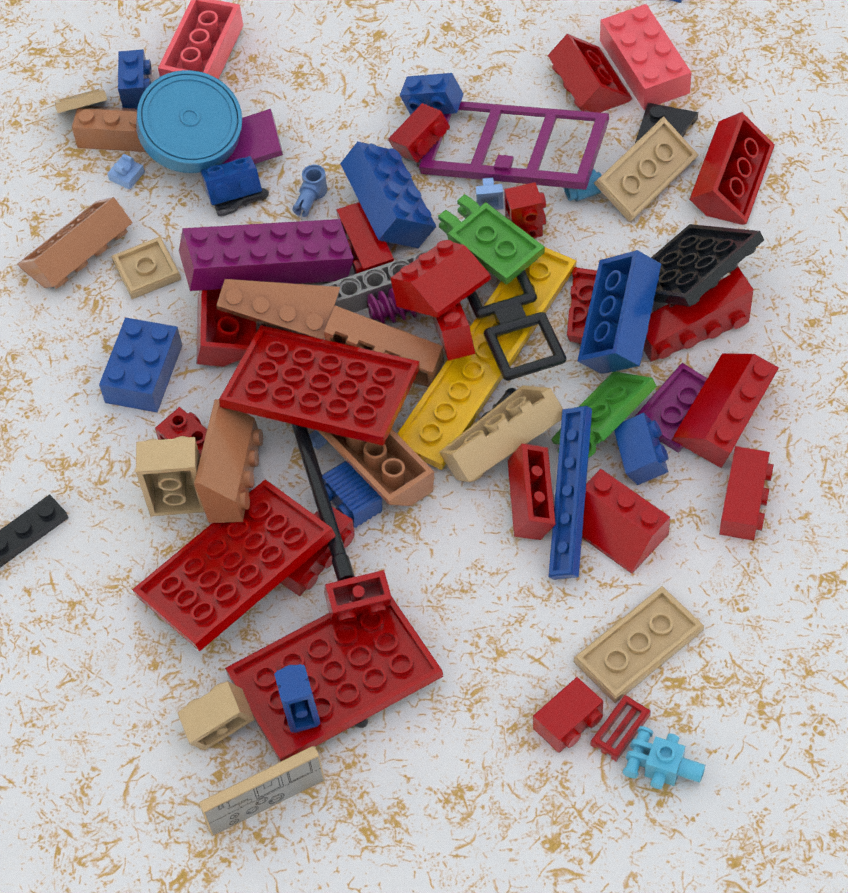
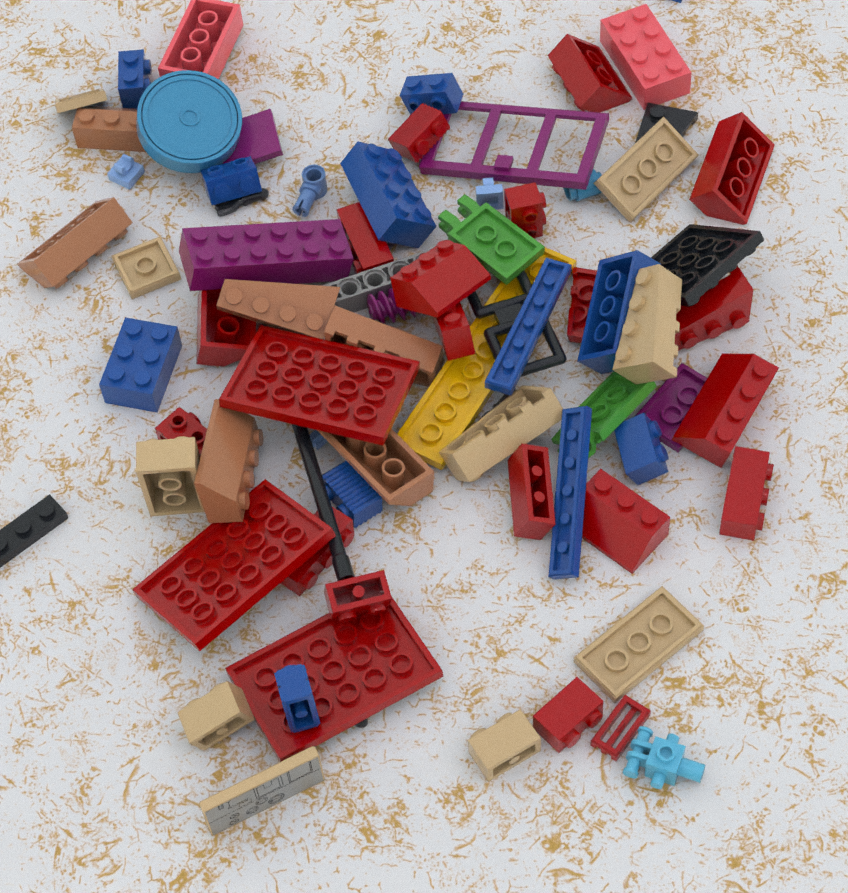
none -> tan brick [468,709,541,782]
none -> blue tile [485,258,572,396]
none -> tan wedge [612,264,682,385]

